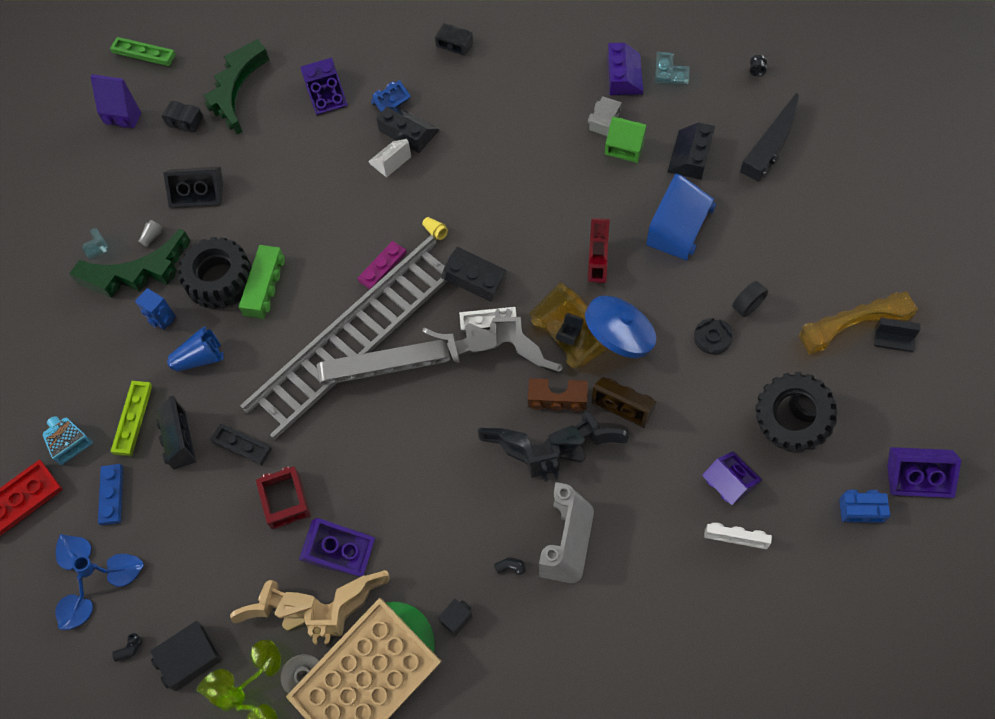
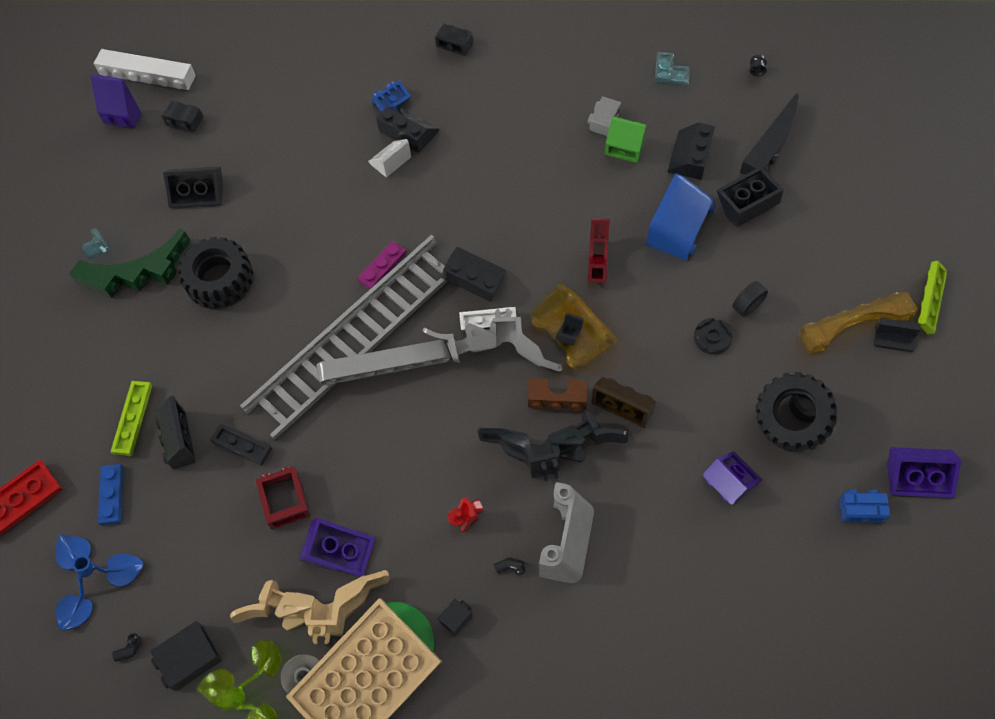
torso [43,416,93,465] -> none
bright green plate [110,37,176,66] -> none
blue brick [135,288,176,330] -> none
light grey cone [138,220,163,247] -> none
blue cone [167,327,224,372] -> none
dark green arch [204,39,269,134] -> none
bright green brick [239,245,285,319] -> none
dark purple slope [300,57,348,115] -> none
light yellow cone [422,217,448,240] -> none
blue dish [585,296,656,358] -> none
dark purple slope [607,43,643,95] -> none
white plate [704,523,772,549] -> none
none -> white brick [93,49,196,90]
none -> red hips [447,497,483,532]
none -> black slope [717,167,784,227]
none -> lime plate [918,260,947,334]

